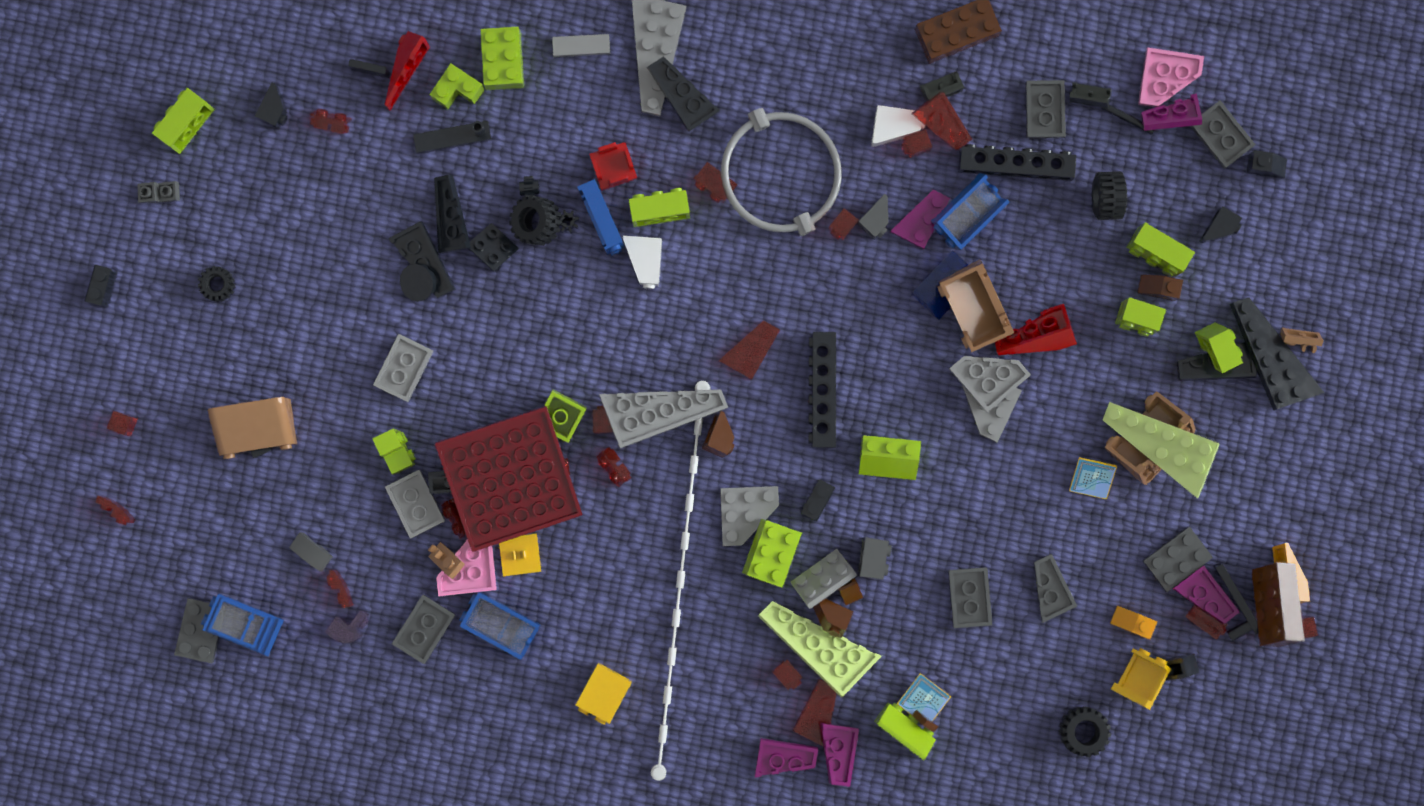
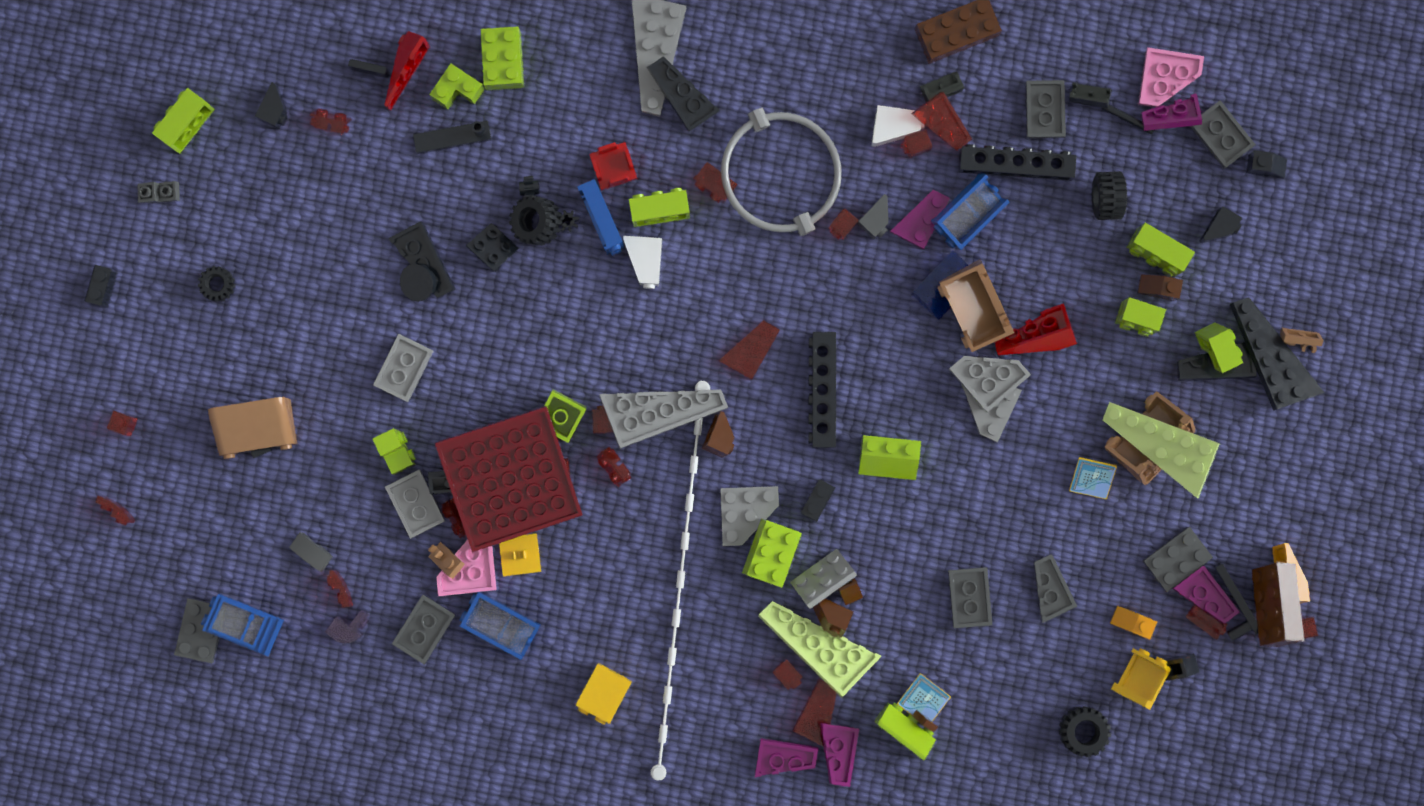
black wing [434,175,471,254] -> none
light grey tile [552,34,610,57] -> none
dark grey brick [857,538,891,580] -> none

